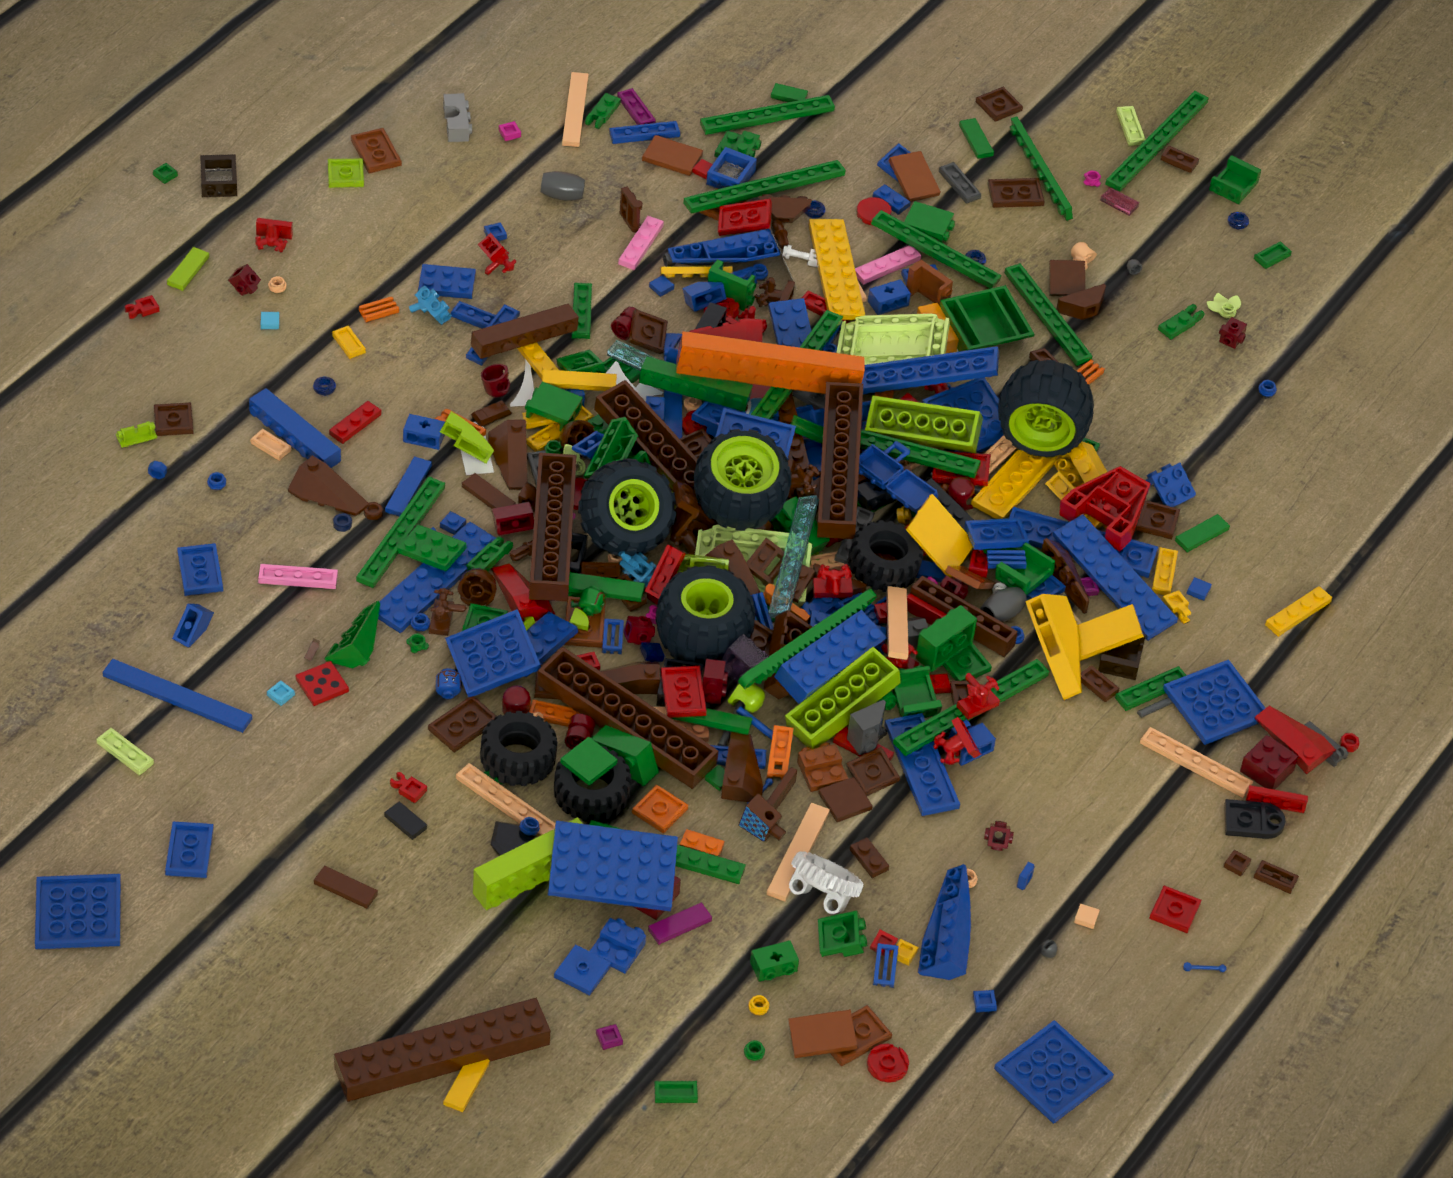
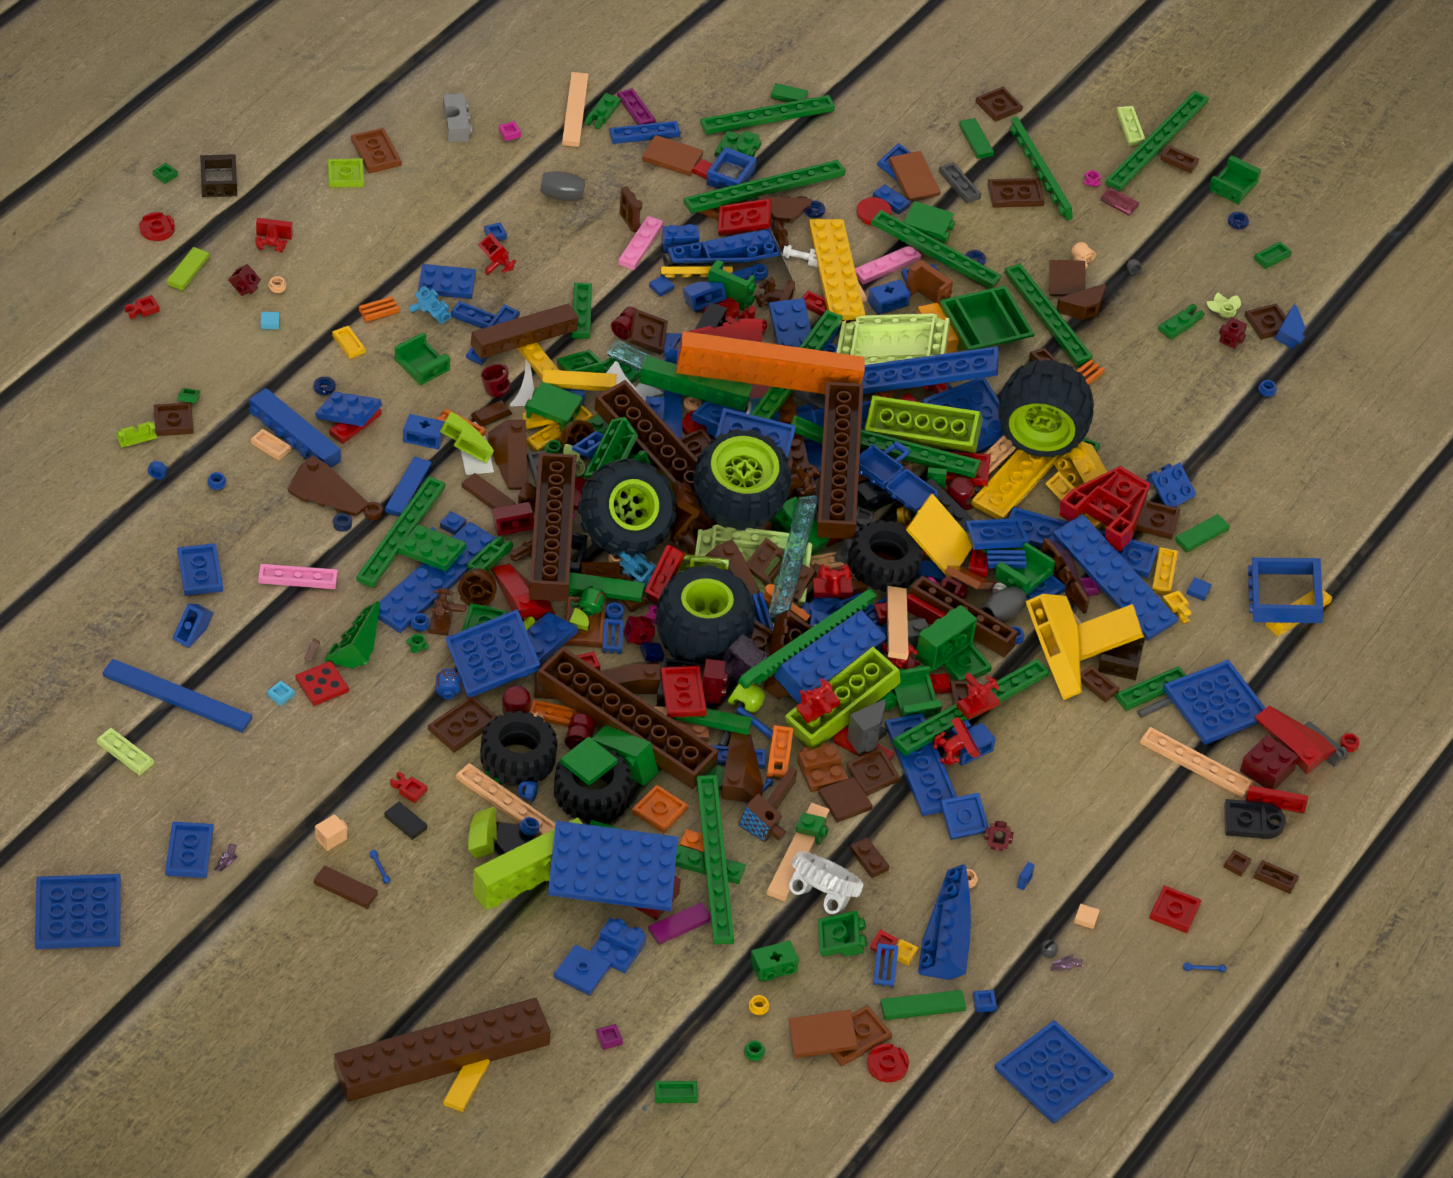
none -> red tile [139,212,175,241]
none -> green tile [178,388,201,403]
none -> bar [214,843,238,871]
none -> blue plate [315,392,382,426]
none -> light nougat brick [315,814,348,851]
none -> blue hinge [370,850,390,883]
none -> green panel [394,332,450,386]
none -> lime slope [468,806,497,859]
none -> blue tile [518,781,538,801]
none -> blue tile [605,602,624,620]
none -> blue brick [661,224,700,252]
none -> green plate [696,775,734,945]
none -> red piece [796,678,840,724]
none -> green bracket [796,812,828,845]
none -> green tile [880,990,966,1020]
none -> green plate [927,467,947,488]
none -> blue tile [940,793,989,840]
none -> bar [1050,954,1083,970]
none -> reddish brown tile [1244,303,1286,340]
none -> blue window [1248,557,1323,623]
none -> blue slope [1274,304,1305,349]

